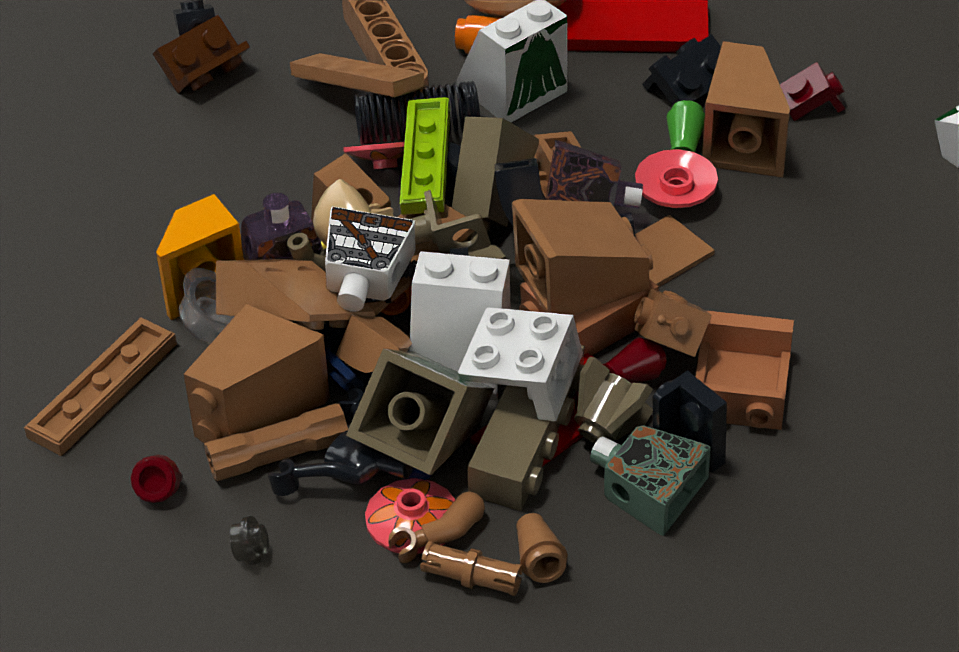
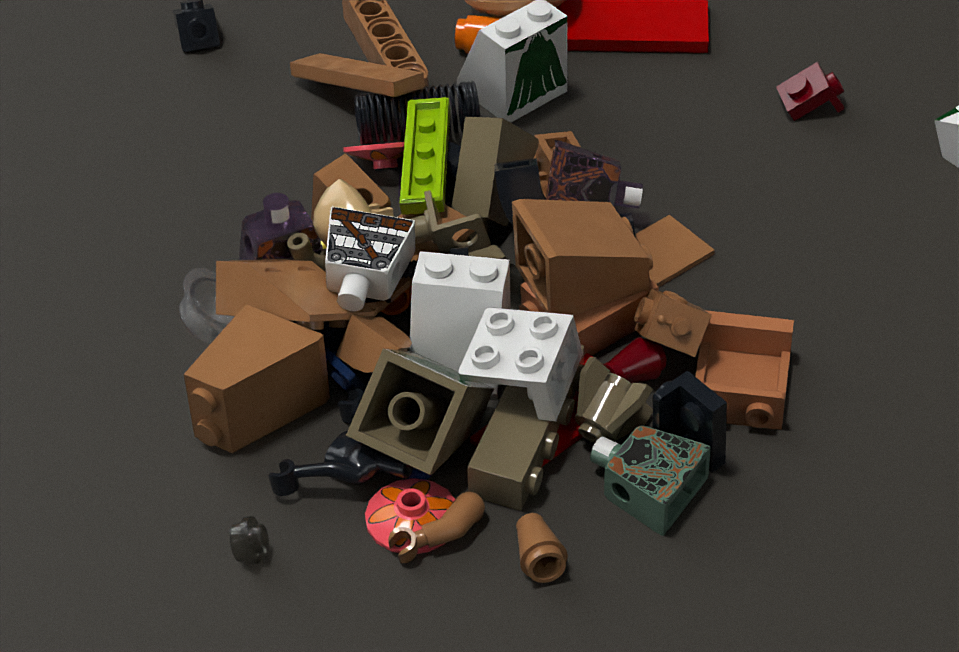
medium nougat tile [24,317,177,456] -> none
dark red tile [131,454,183,503] -> none
reddish brown bracket [153,15,250,93] -> none
light orange slope [156,194,244,320] -> none
medium nougat axle [204,403,348,481] -> none
medium nougat pin [420,541,523,596] -> none
coral dish [635,149,718,208] -> none
black bracket [642,34,721,105] -> none
bright green cone [666,100,705,152] -> none
medium nougat slope [702,41,790,177] -> none

